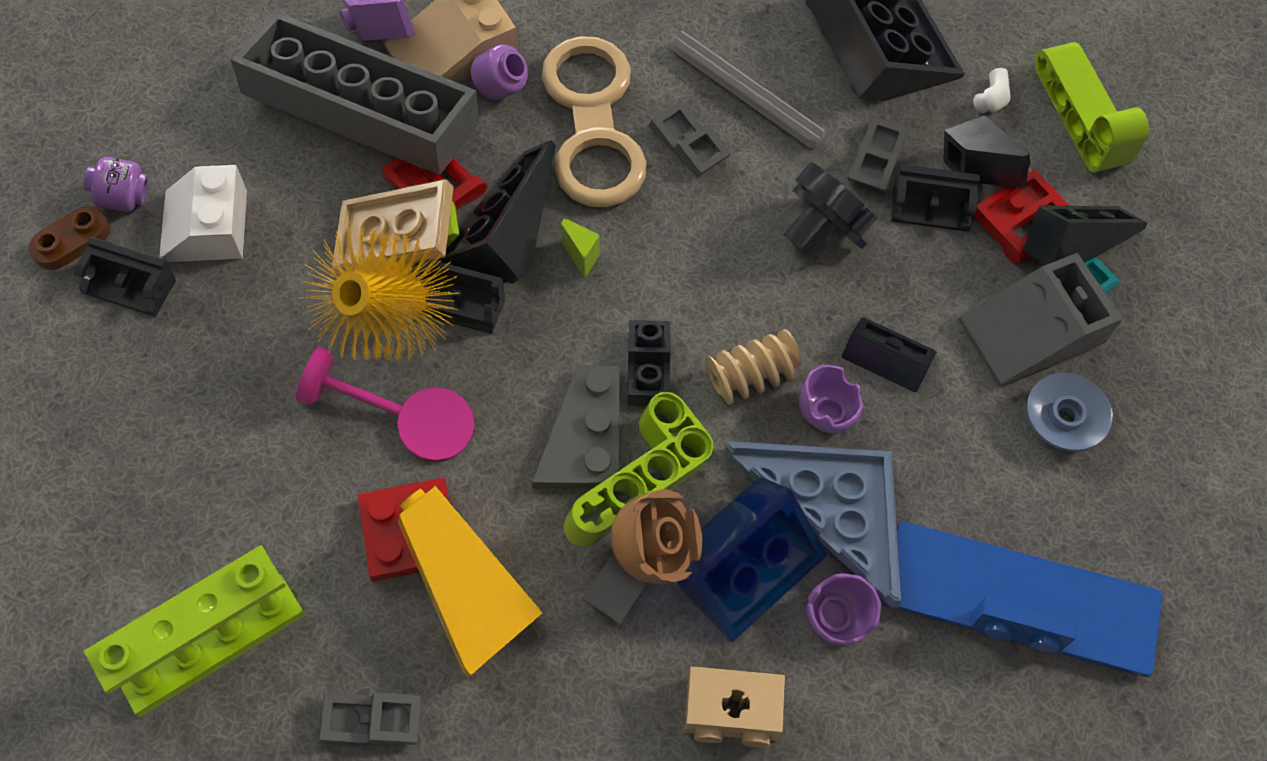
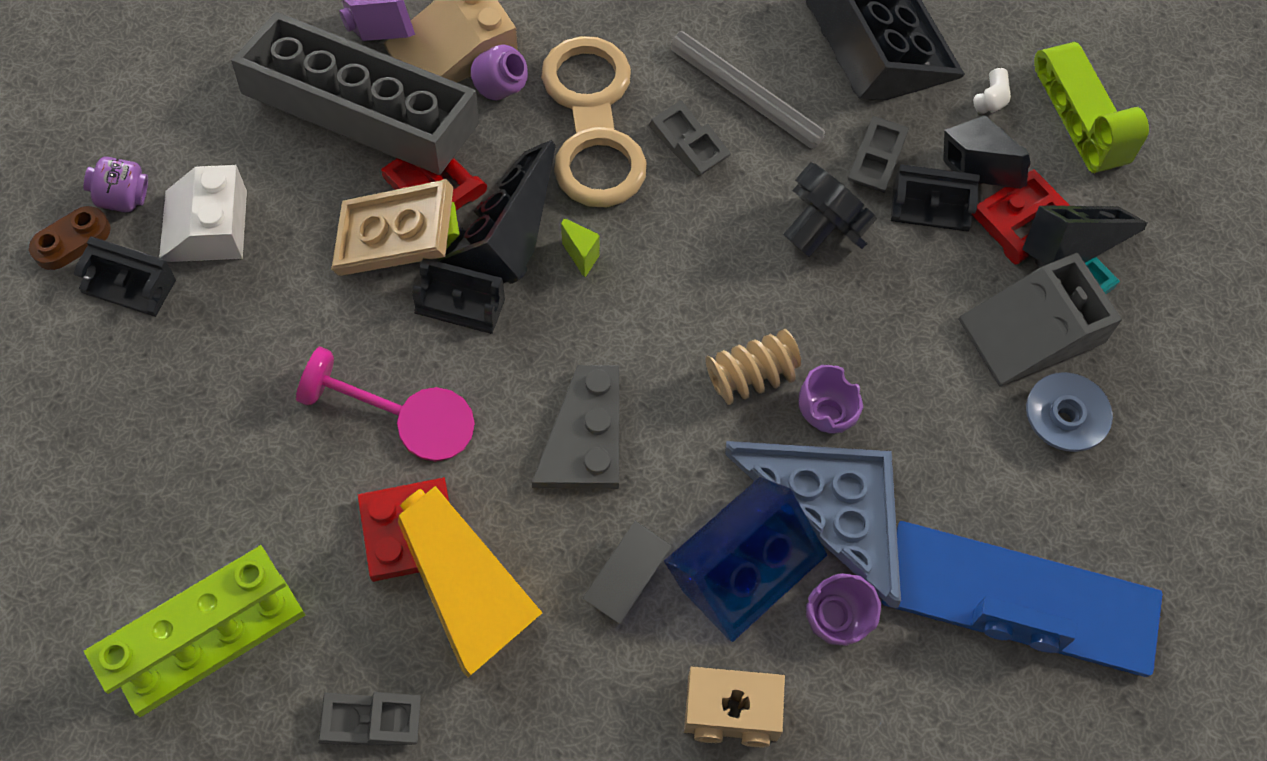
yellow piece [300,227,460,360] -> none
lime beam [564,392,714,547] -> none
medium nougat cylinder [611,489,702,584] -> none
black slope [627,320,671,406] -> none
black slope [842,317,937,393] -> none

